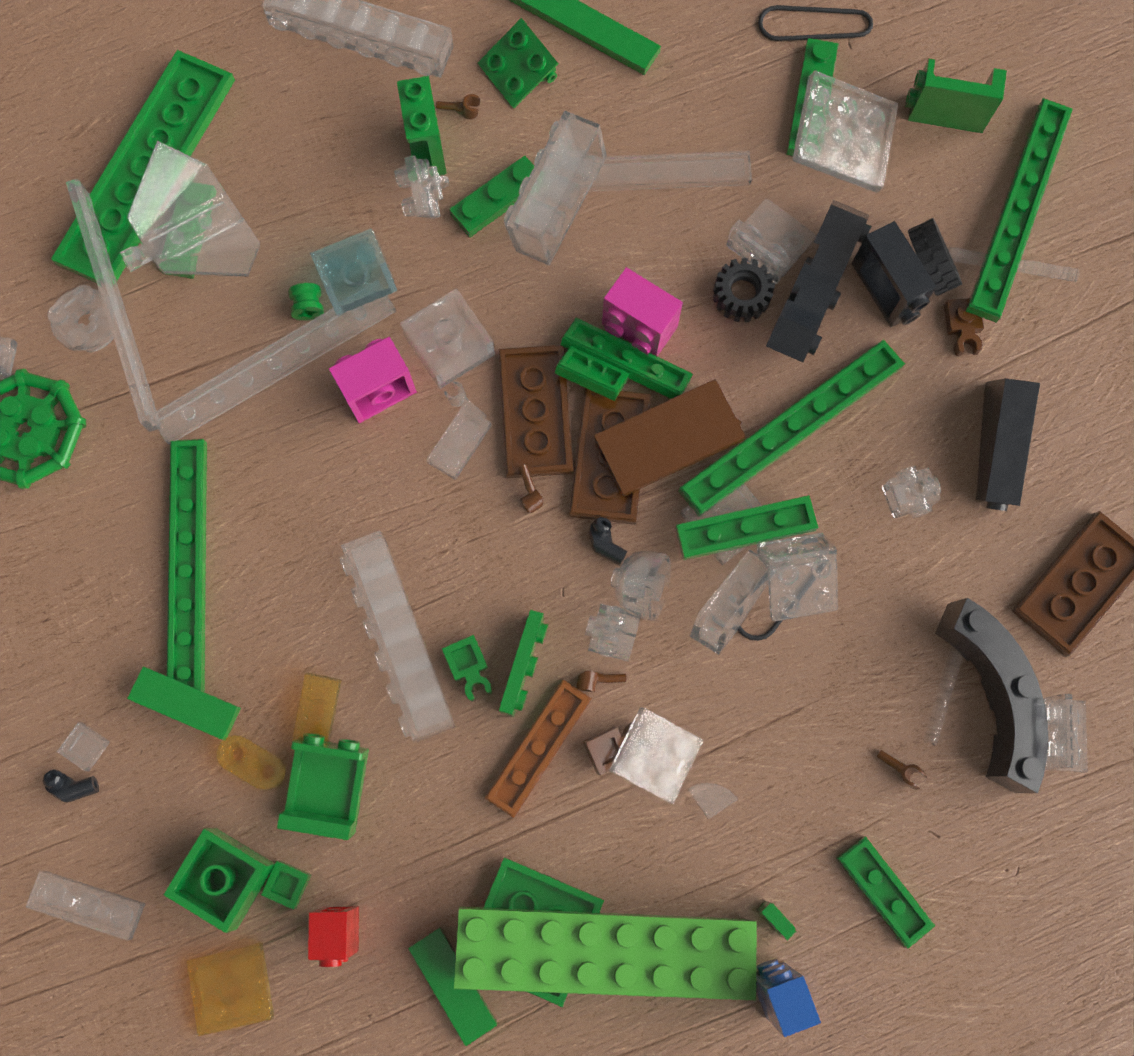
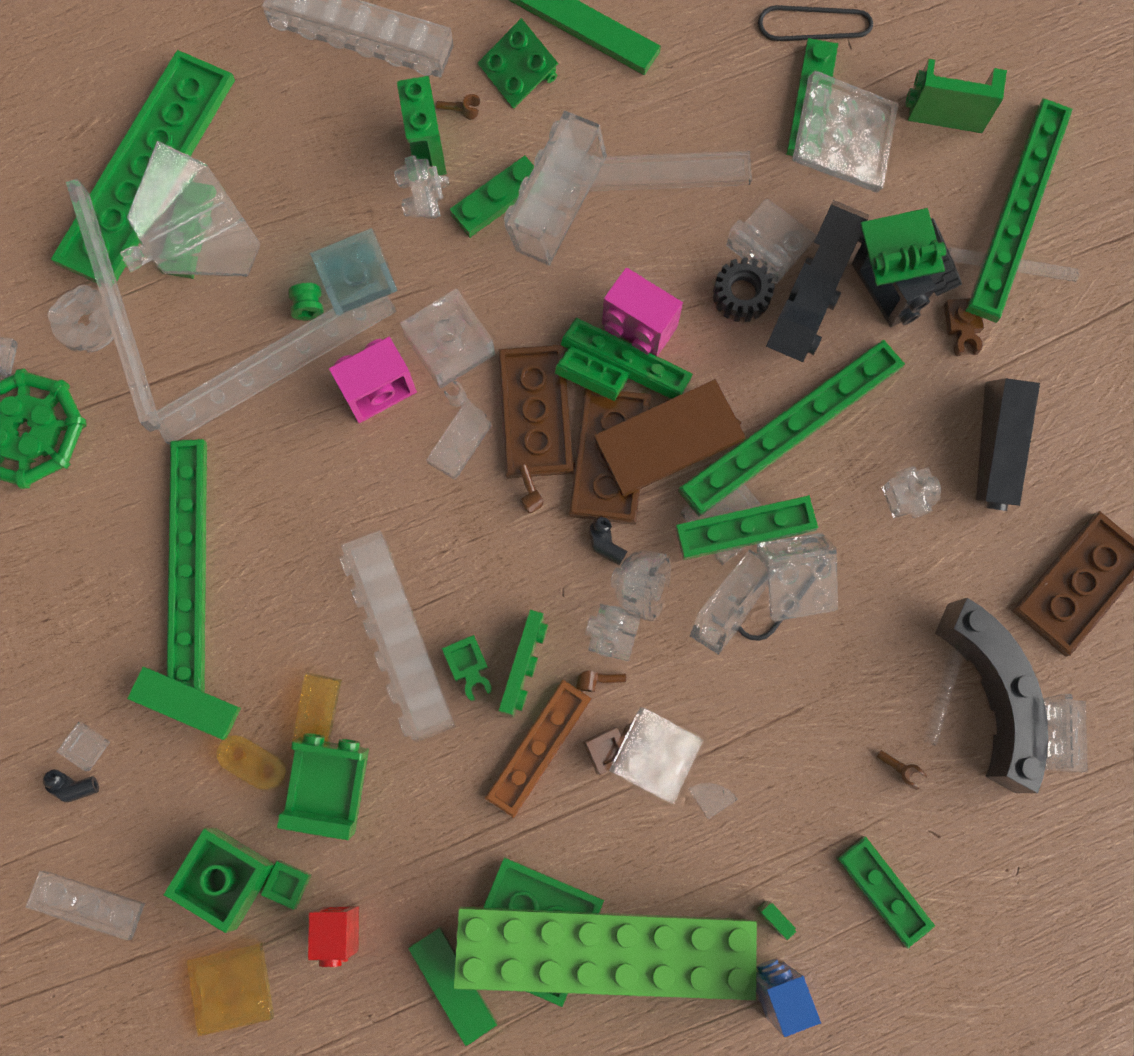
none -> green hinge [860,208,946,286]

